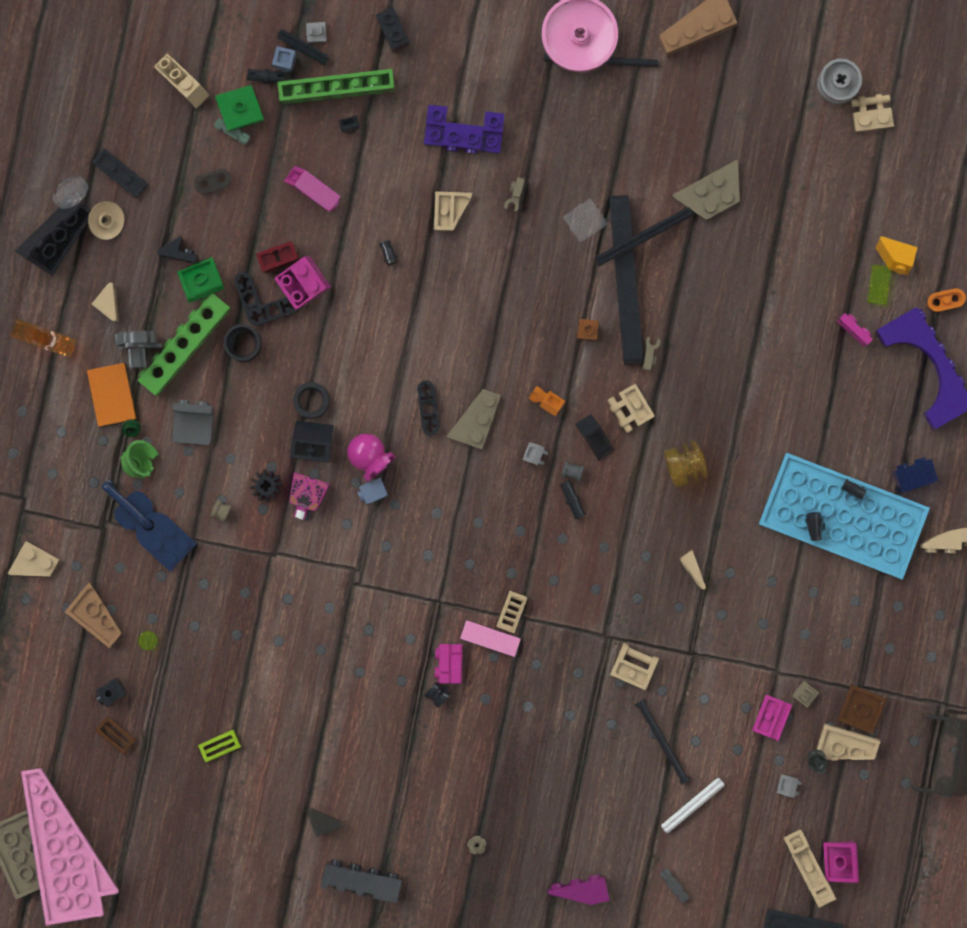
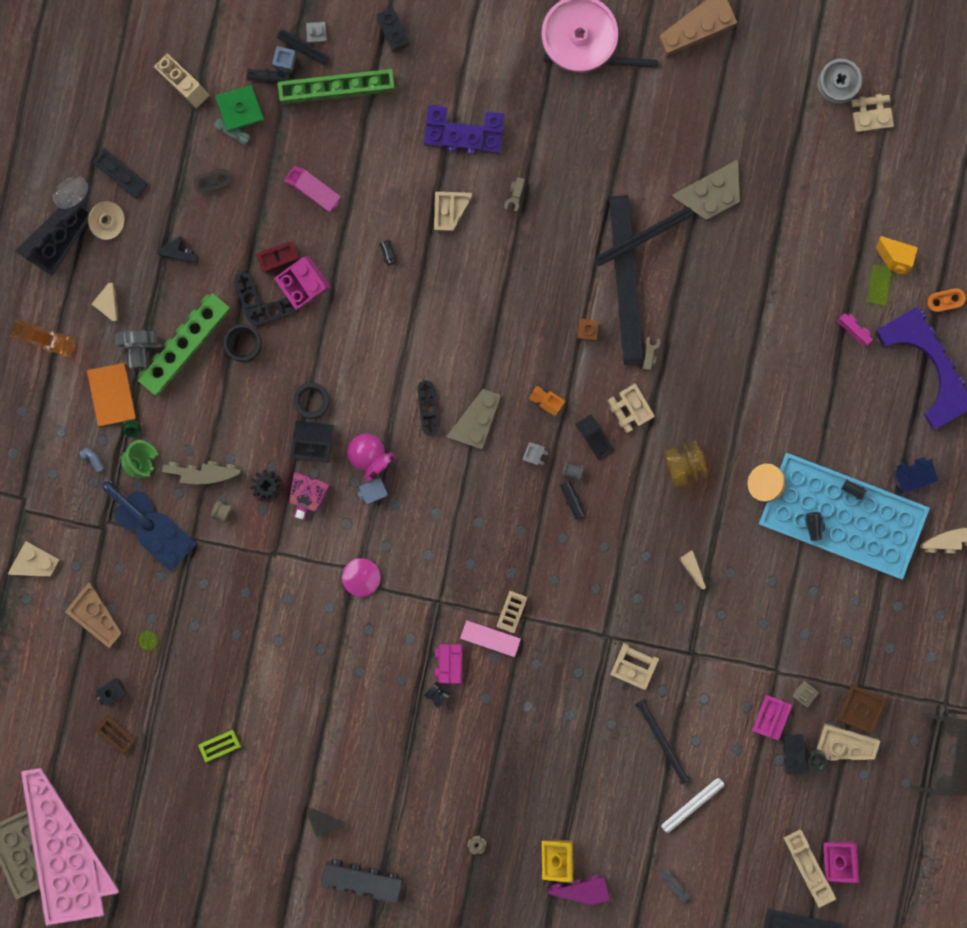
dark grey bracket [172,400,214,445] -> none
green plate [177,257,225,303] -> none
black slope [338,115,360,135] -> none
clear piece [563,198,608,243] -> none
light grey tile [777,774,802,798] -> none
none -> sand blue arm [79,448,104,472]
none -> dark tan slope [162,461,242,485]
none -> dark pink dish [342,558,380,597]
none -> yellow slope [542,840,573,882]
none -> light orange tile [748,464,785,502]
none -> black brick [782,733,806,774]

